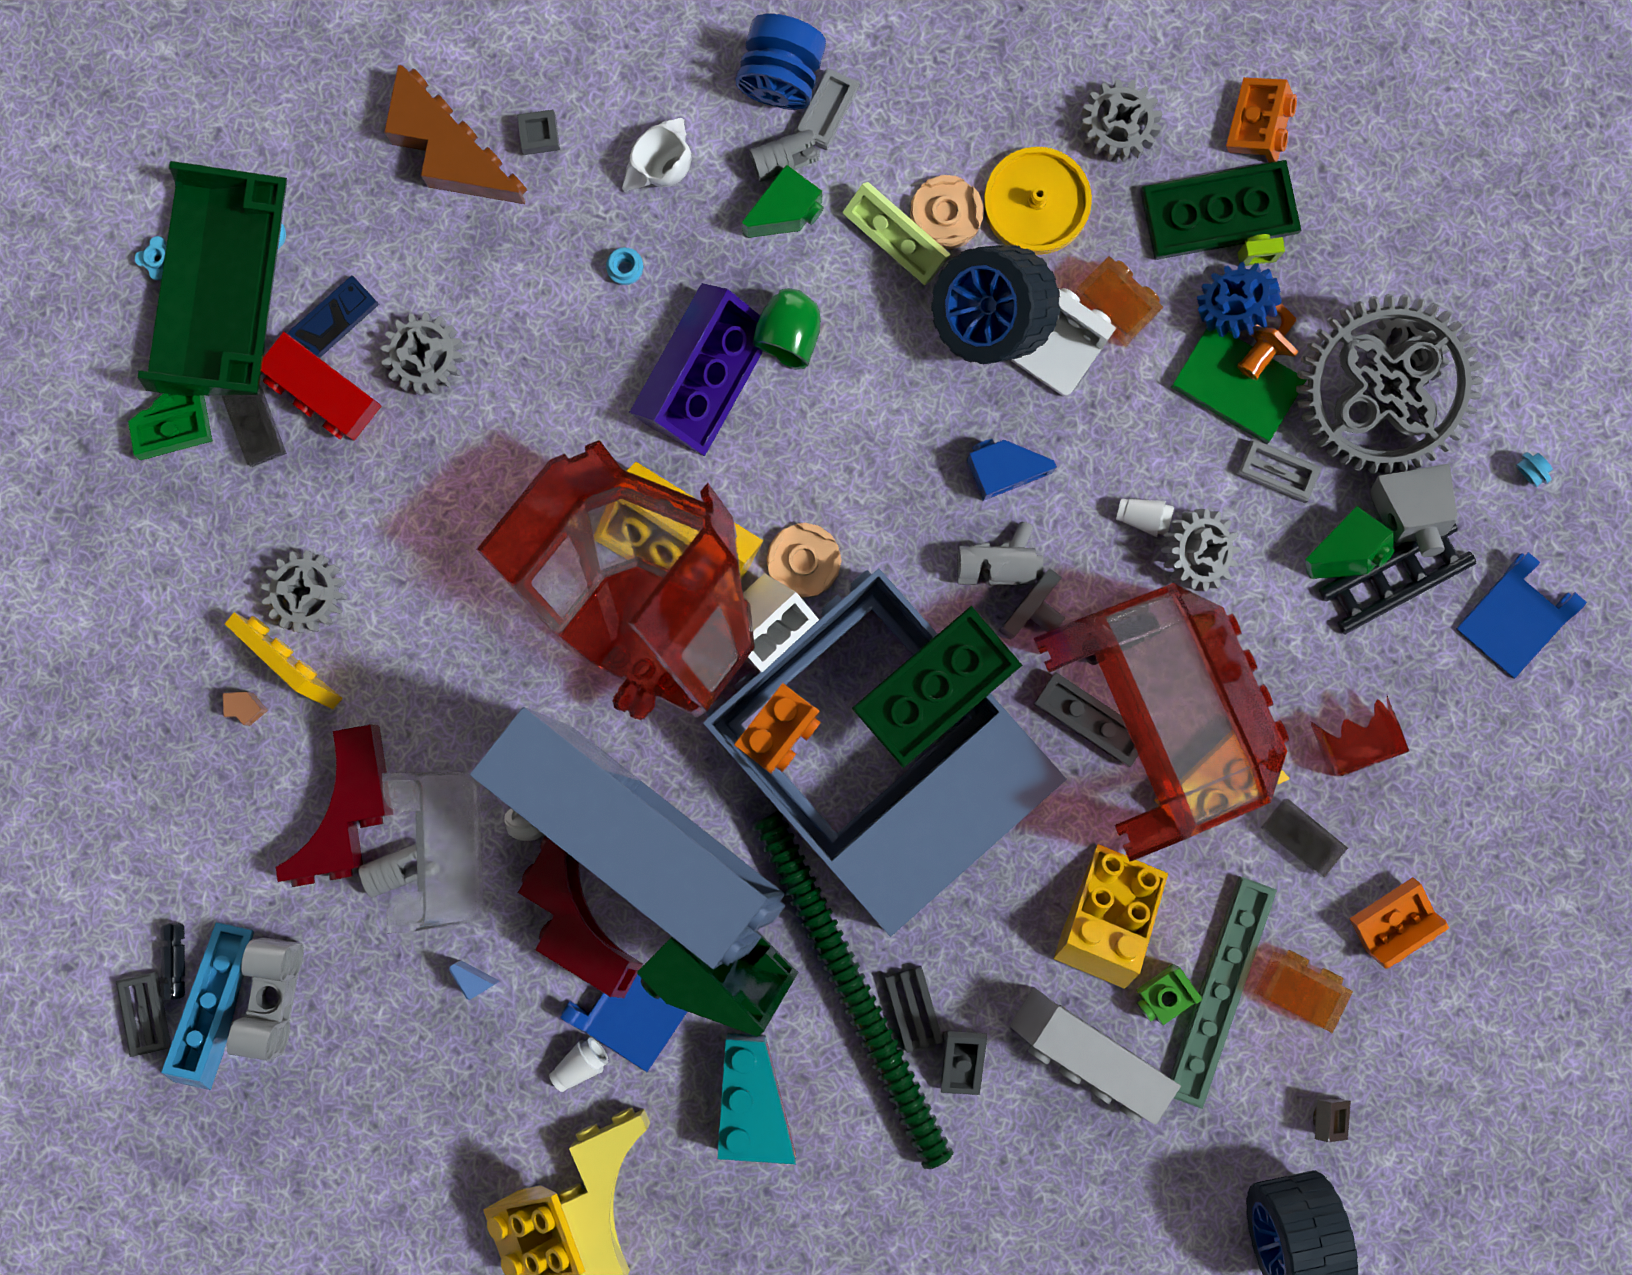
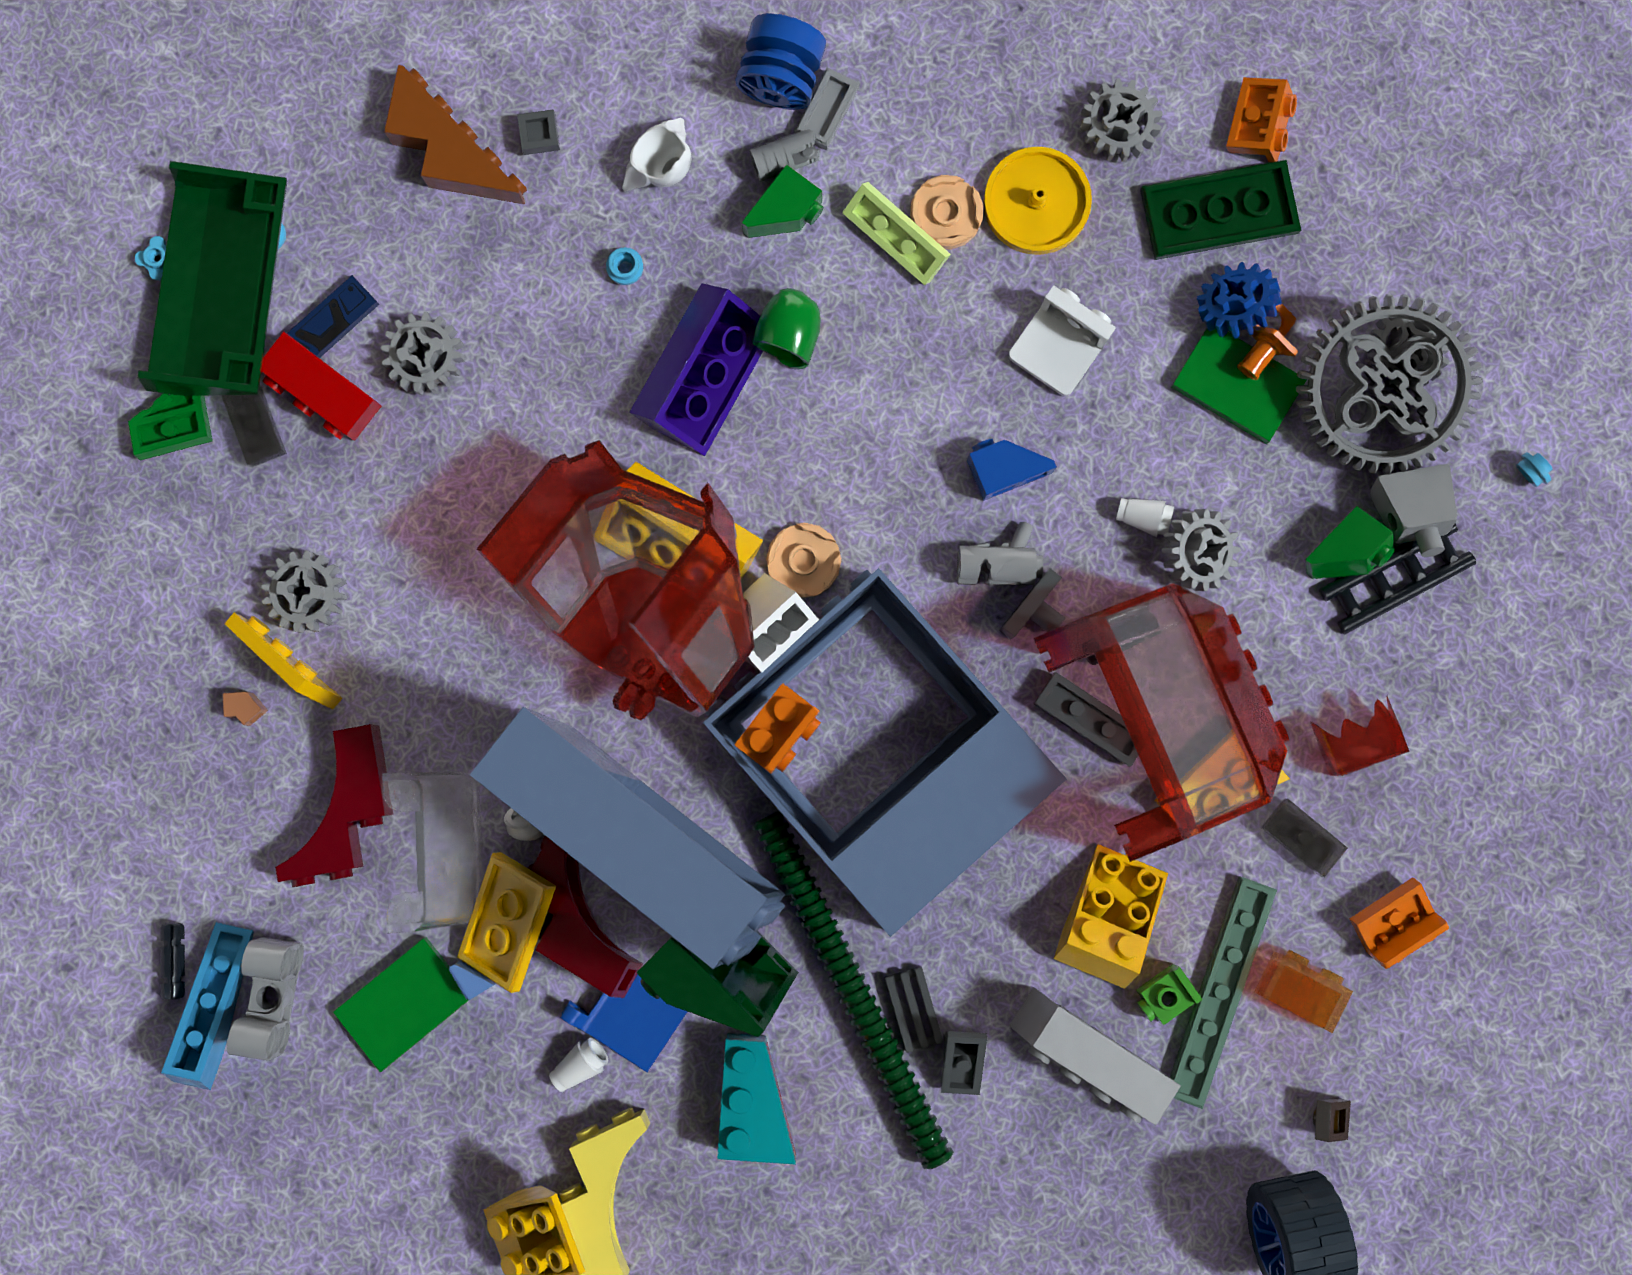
dark grey tile [116,972,171,1057] -> none
light grey hinge [359,842,437,898] -> none
dark green tile [852,606,1023,768] -> none
black wheel [931,245,1060,364] -> none
clear orange brick [1075,256,1163,347] -> none
light grey tile [1236,439,1322,503] -> none
lime plate [1237,234,1285,266] -> none
blue flag [1456,552,1587,679] -> none
none -> green tile [333,937,469,1073]
none -> yellow tile [457,852,556,993]

